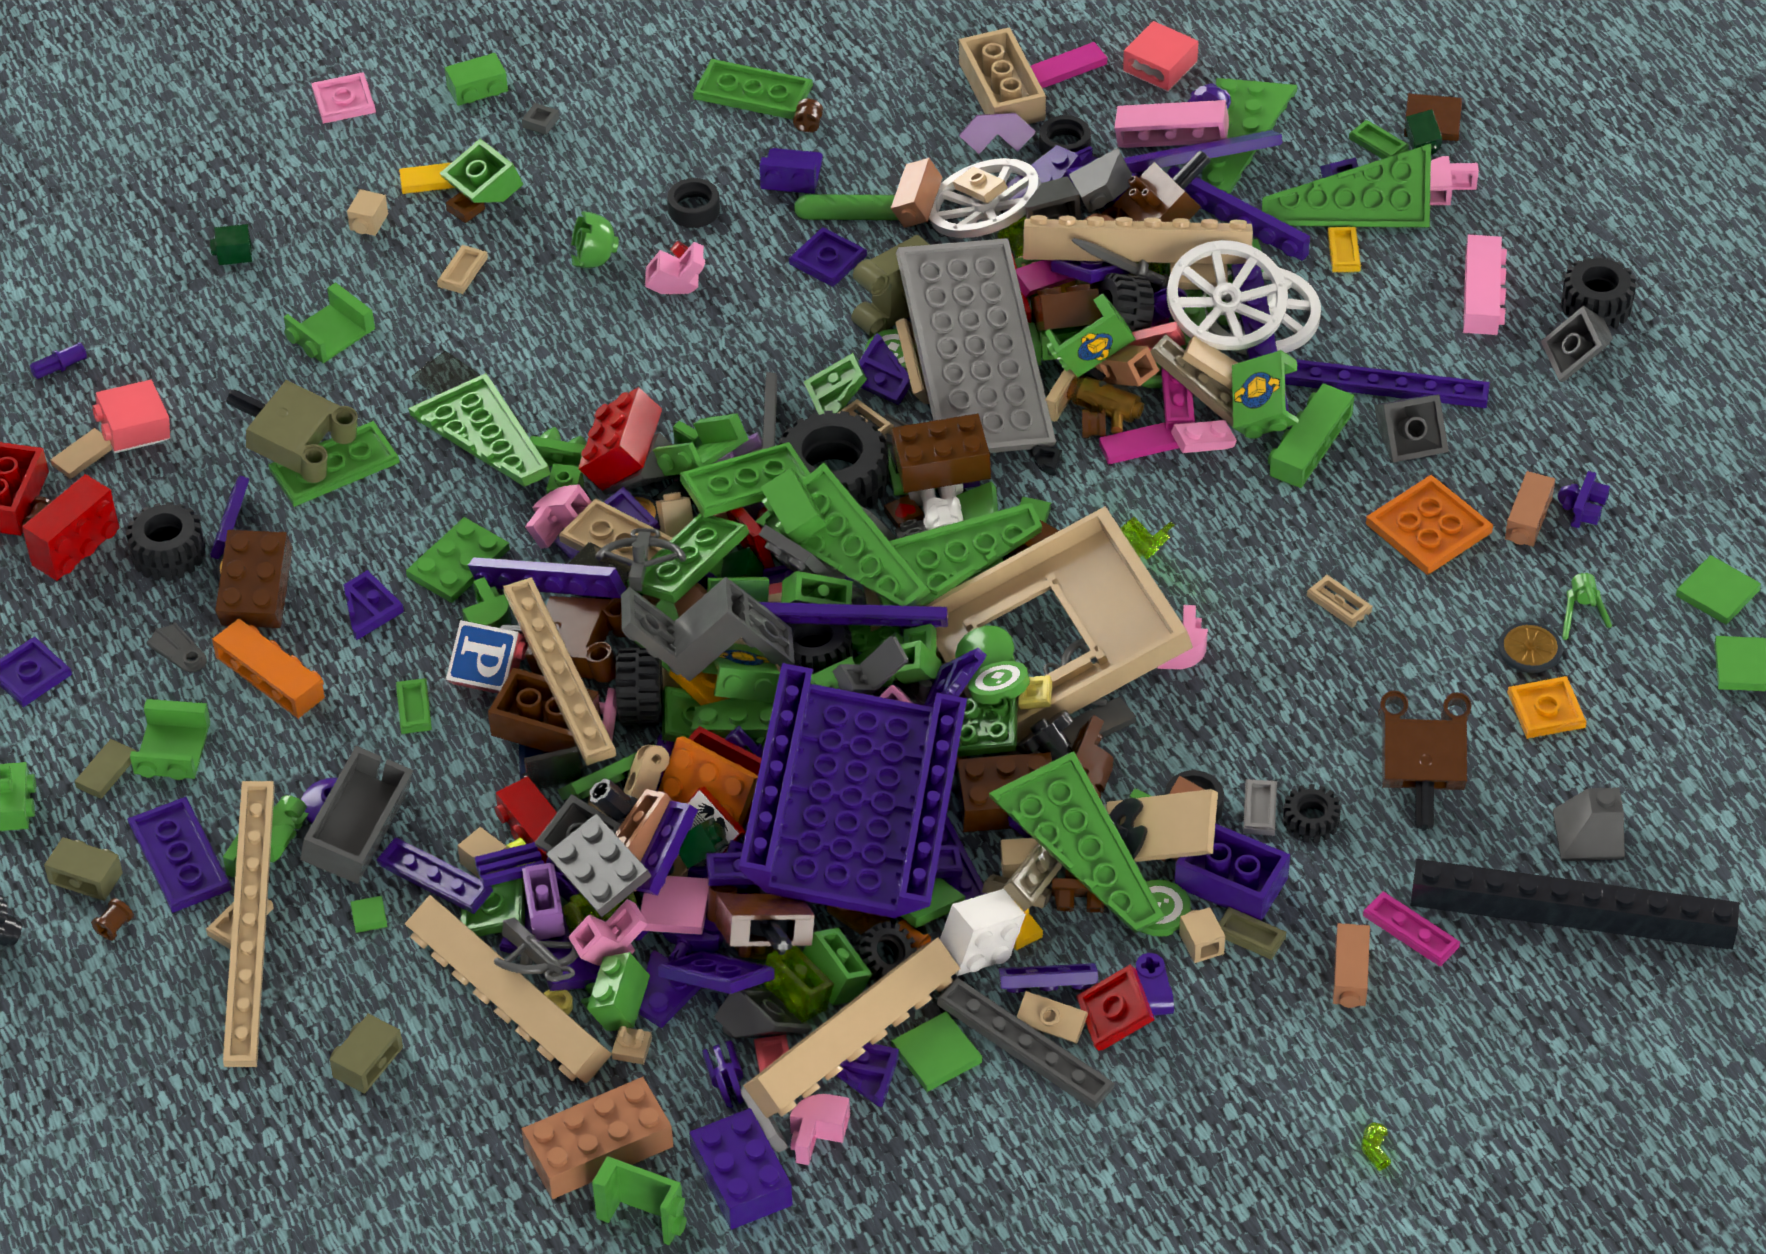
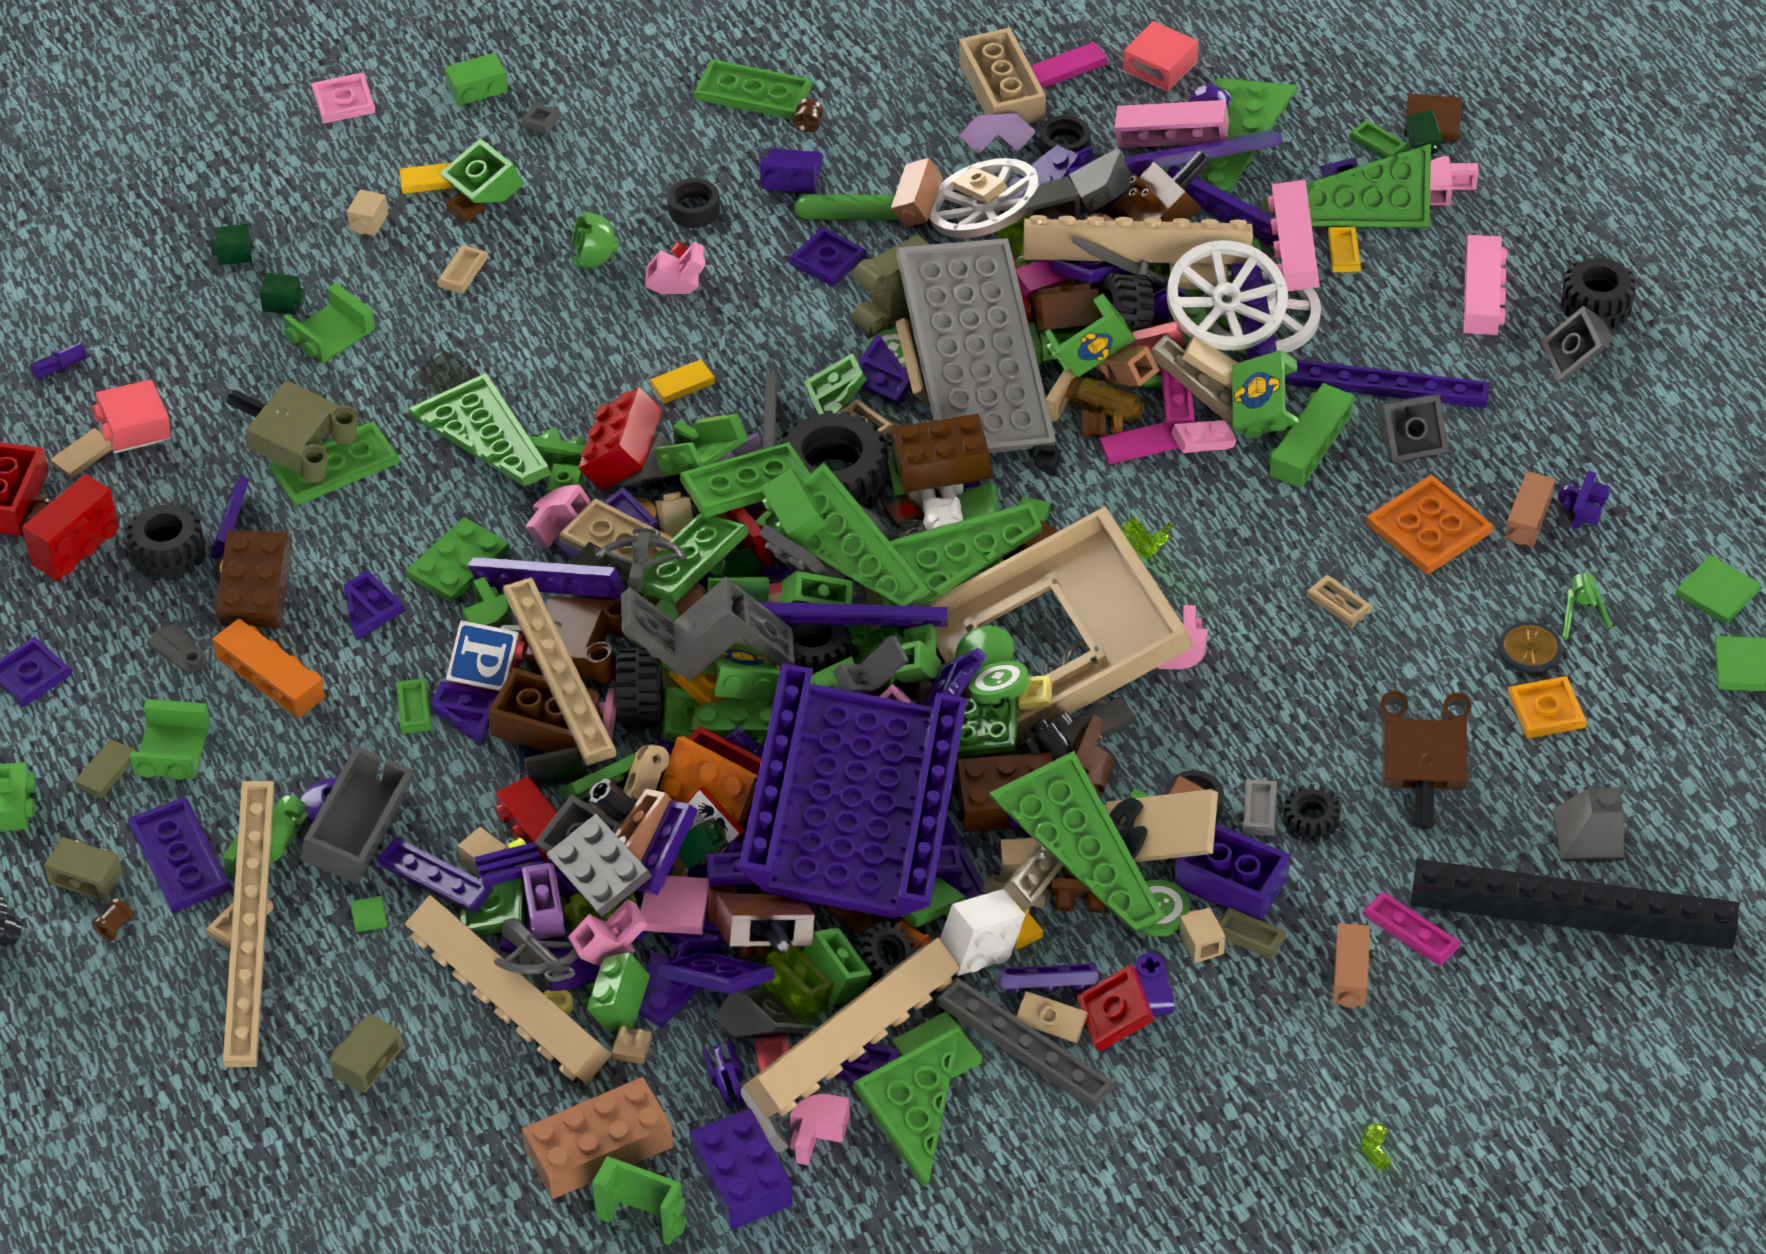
none -> dark green brick [259,273,305,315]
none -> dark purple wing [431,681,499,744]
none -> yellow tile [650,359,715,404]
none -> bright green tile [852,1026,961,1187]
none -> bright pink brick [1268,180,1320,292]

